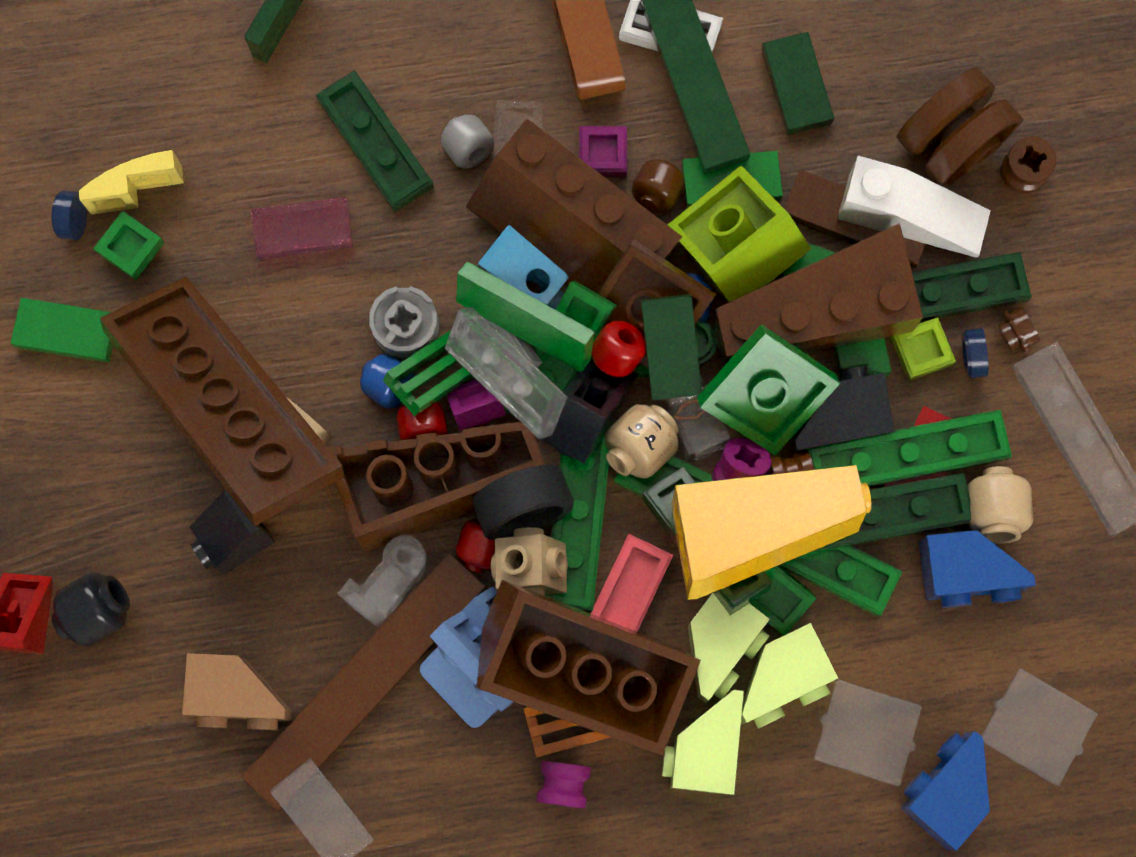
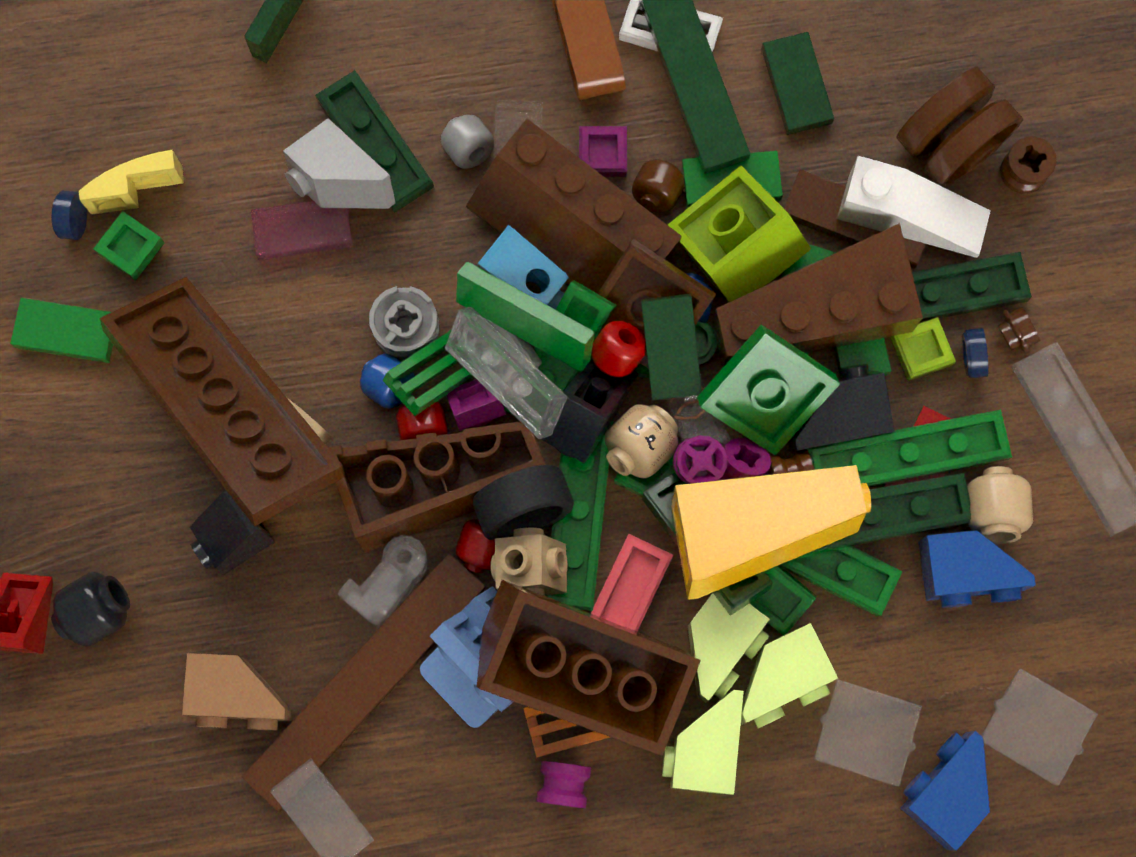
none -> light grey slope [283,118,396,209]
none -> magenta wheel [672,435,727,484]

